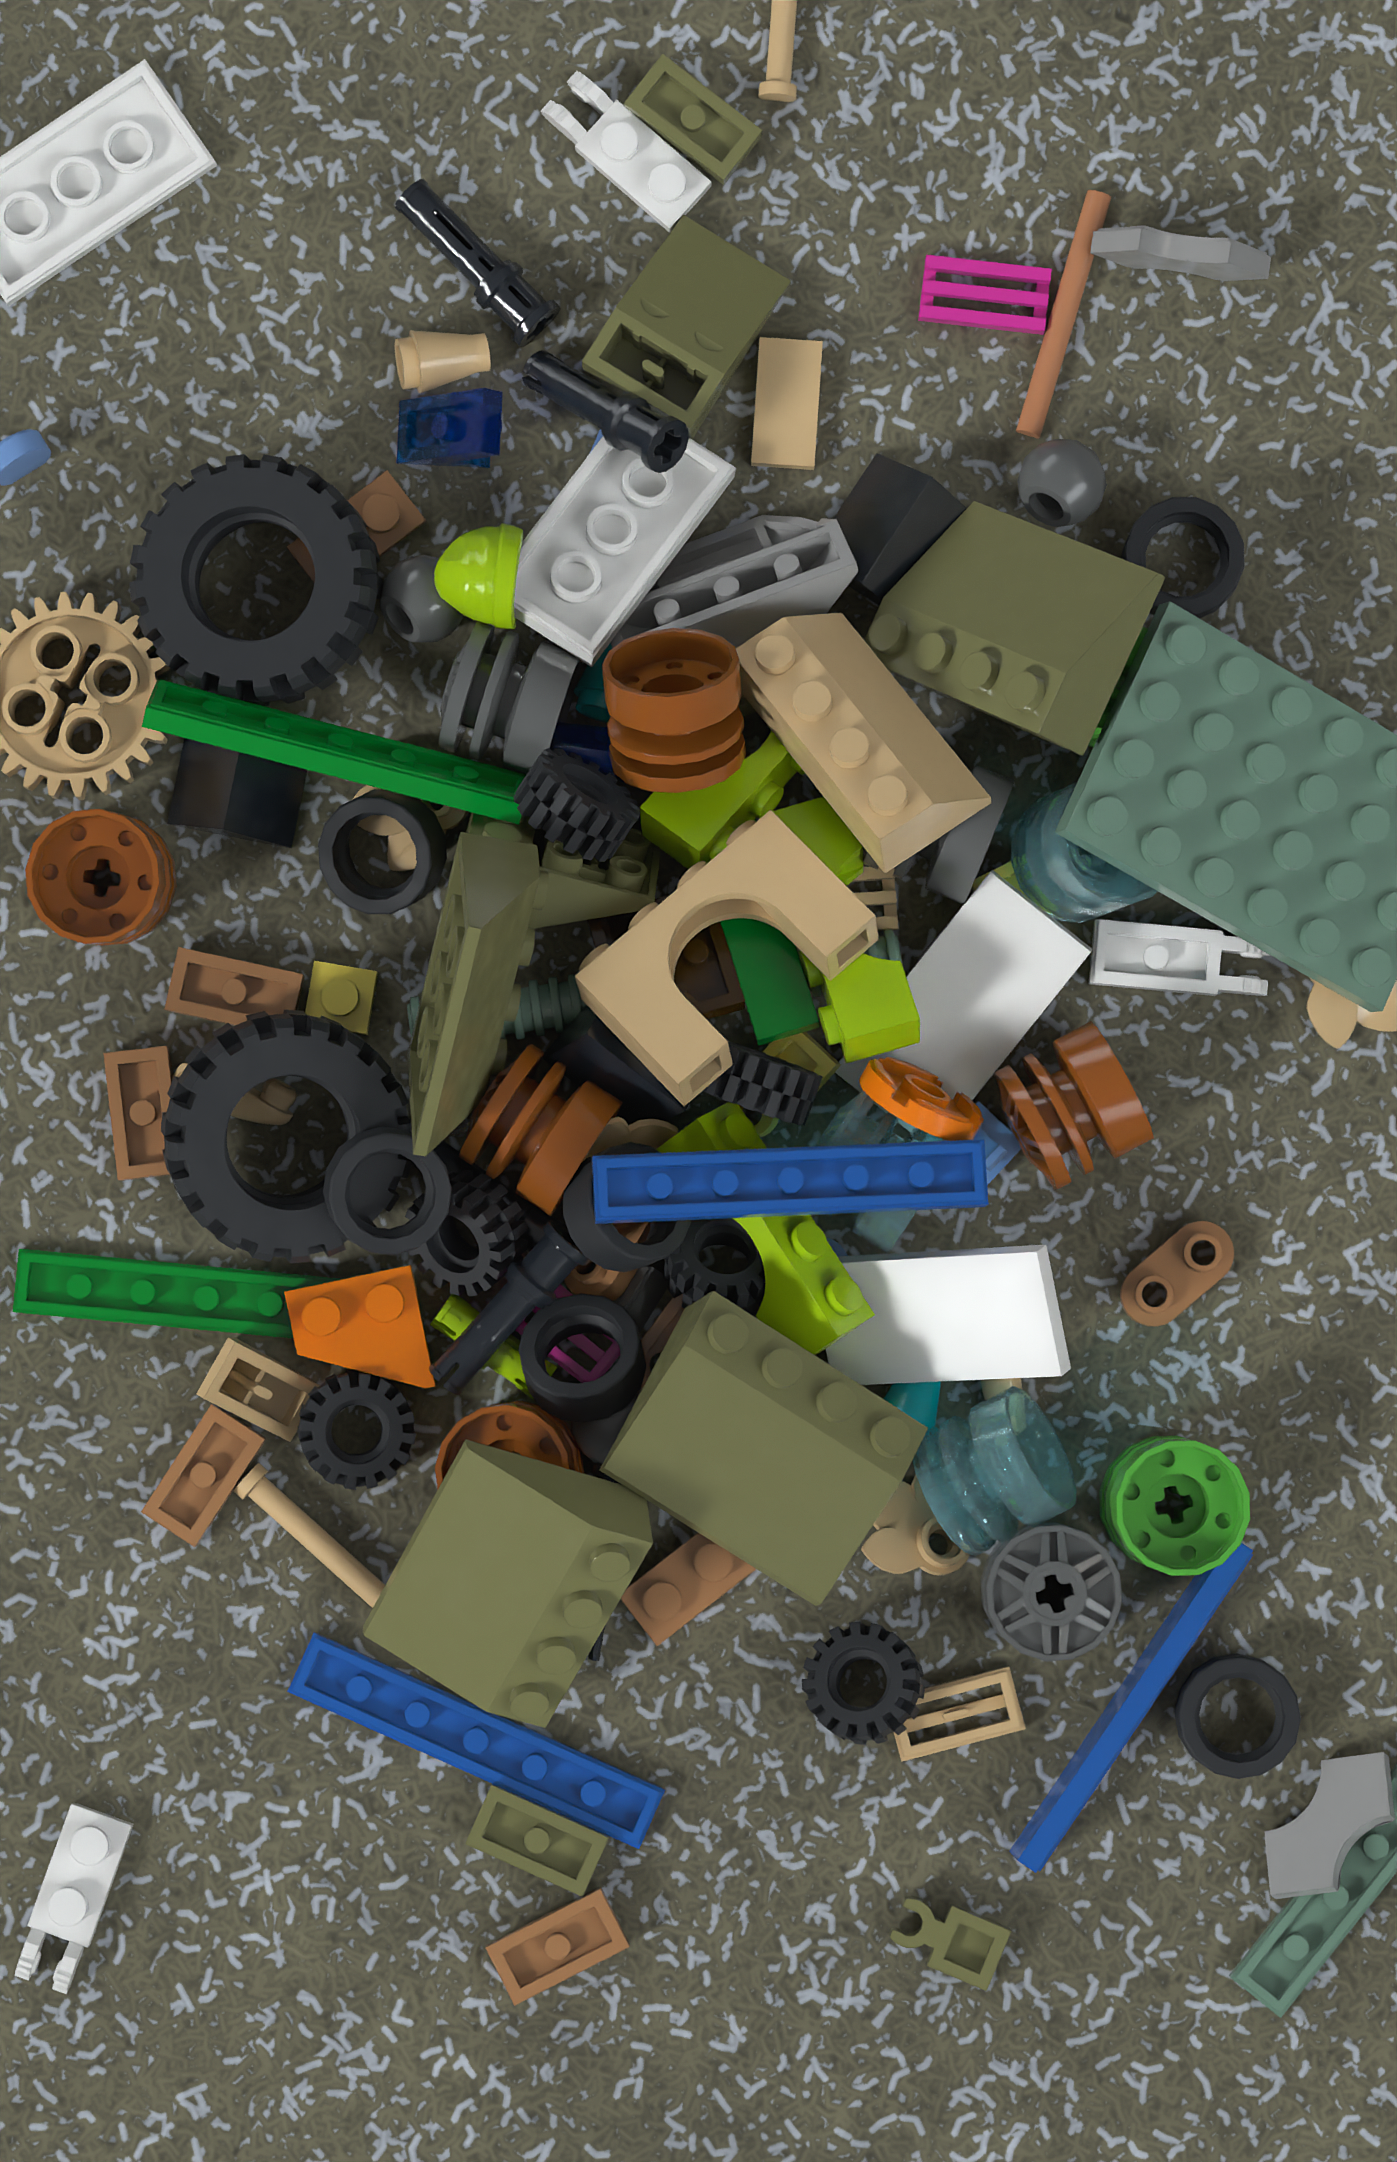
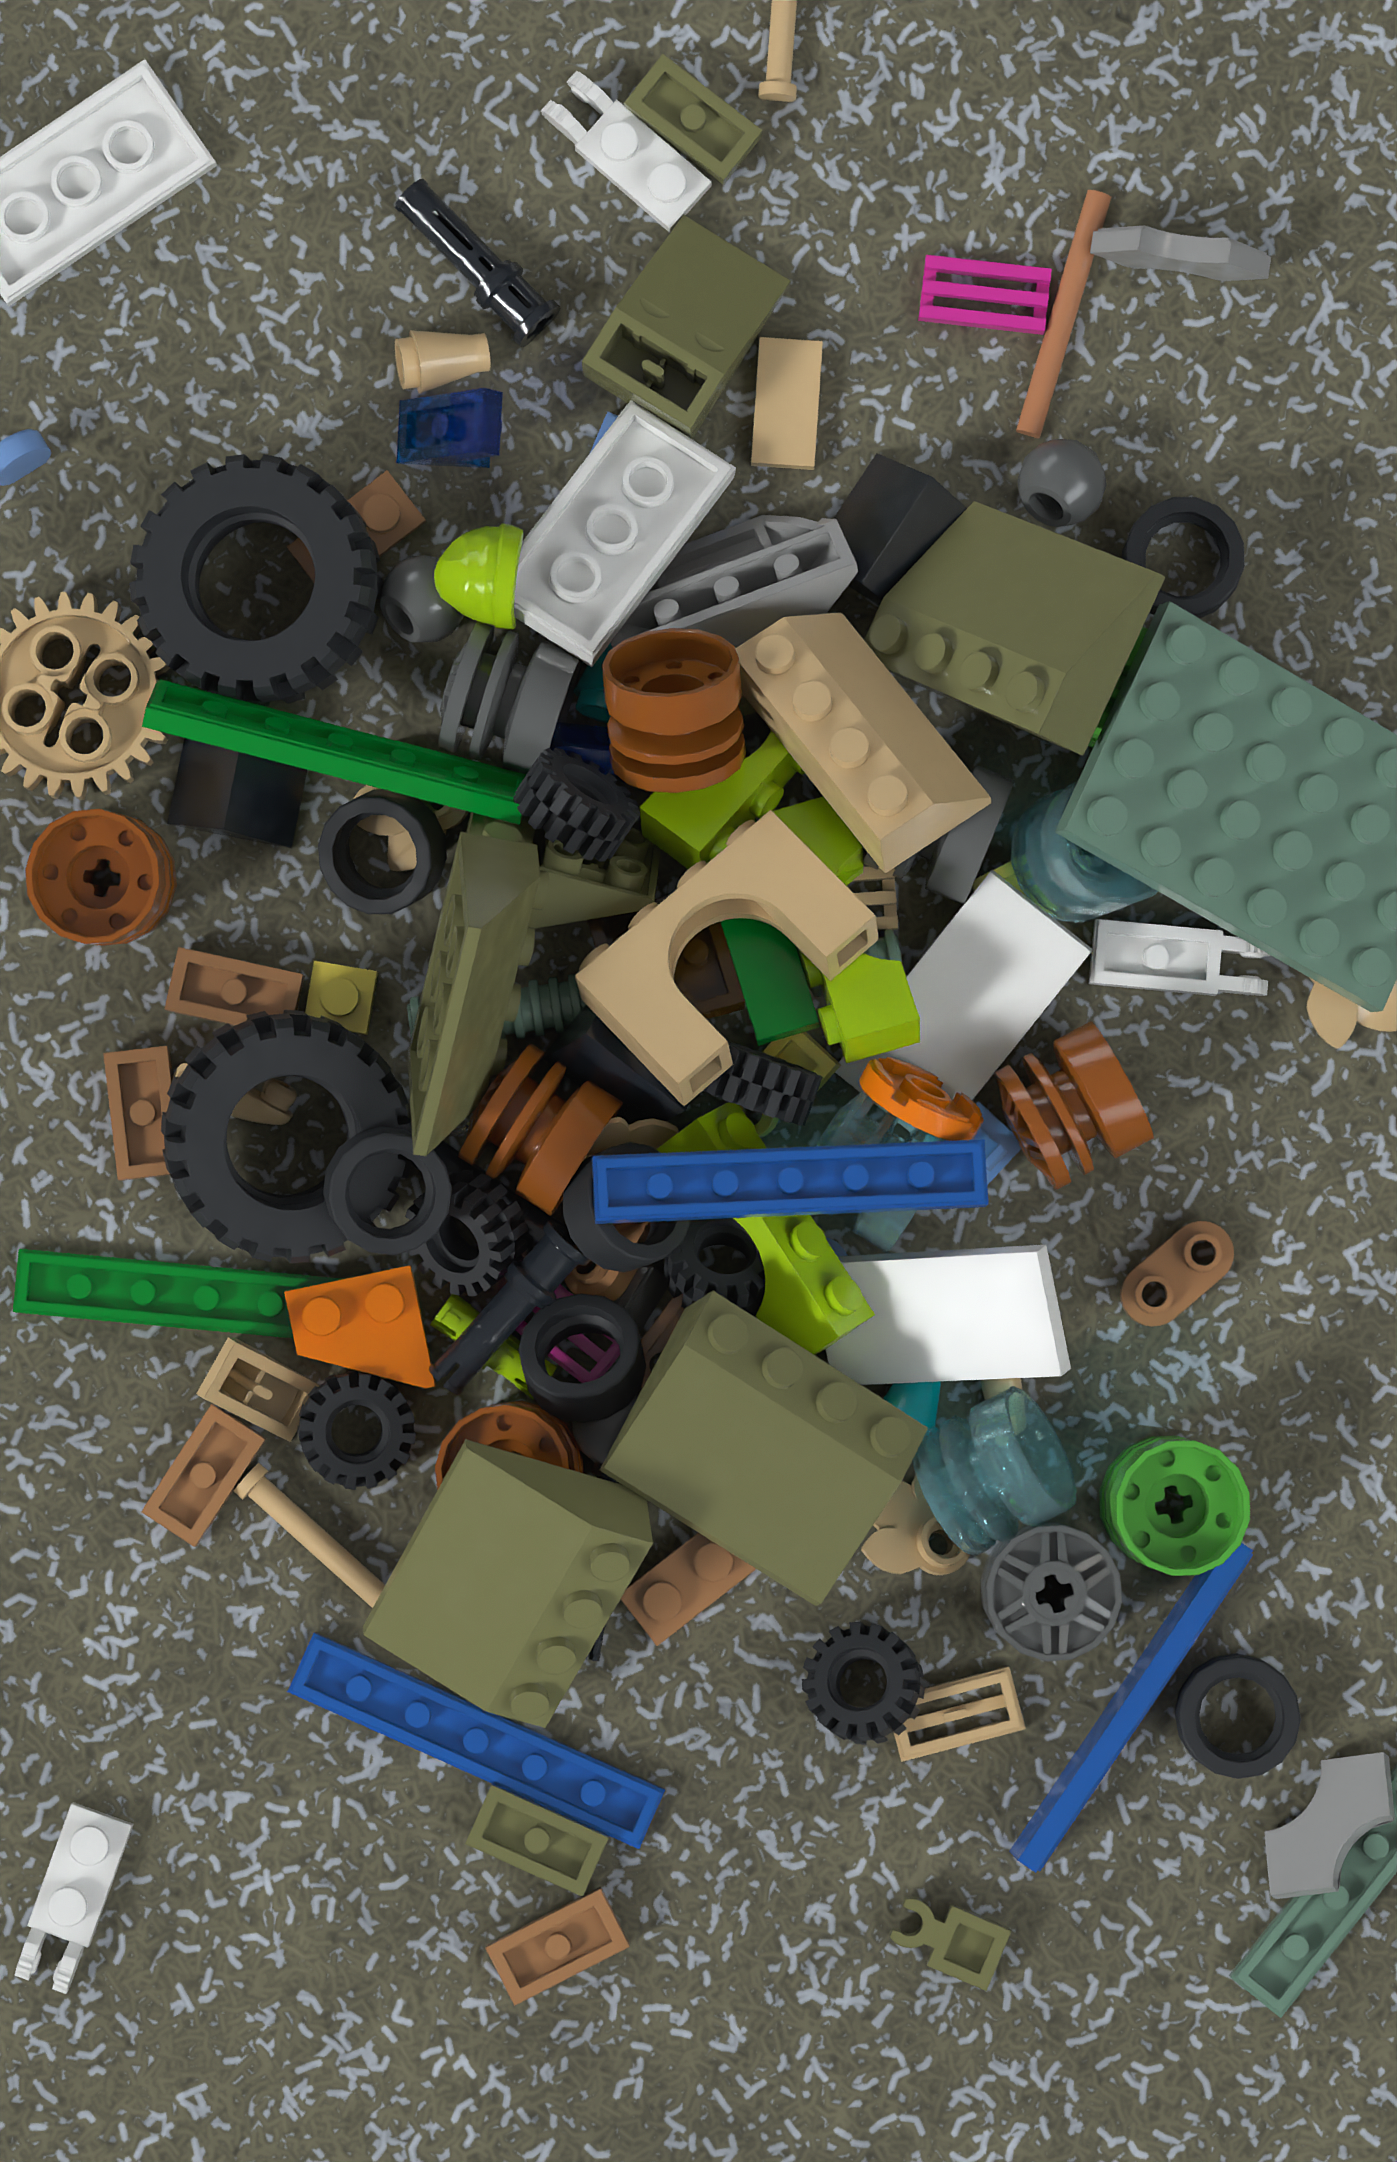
black pin [522,350,689,473] -> none

